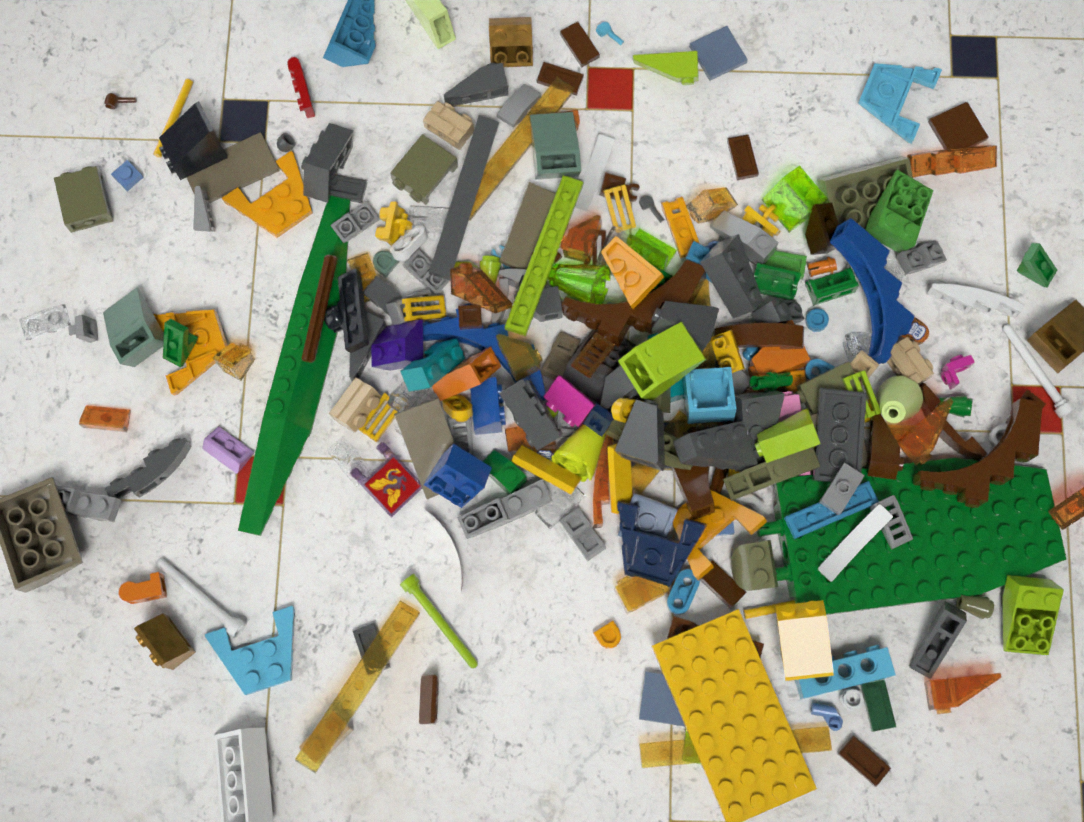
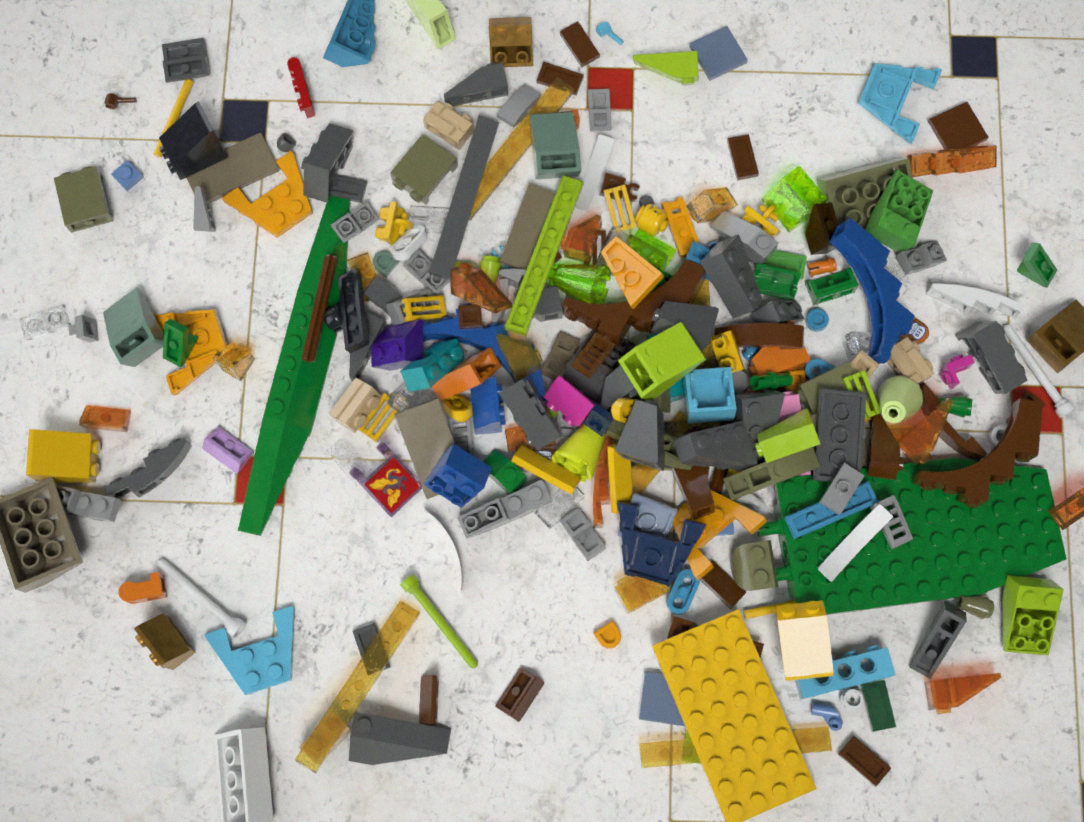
none -> yellow slope [26,429,101,484]
none -> dark grey slope [162,38,209,83]
none -> dark grey wedge [349,712,451,765]
none -> reddish brown slope [495,667,544,722]
none -> light grey slope [588,89,612,132]
none -> yellow head [635,204,669,236]
none -> dark grey wedge [955,321,1028,394]

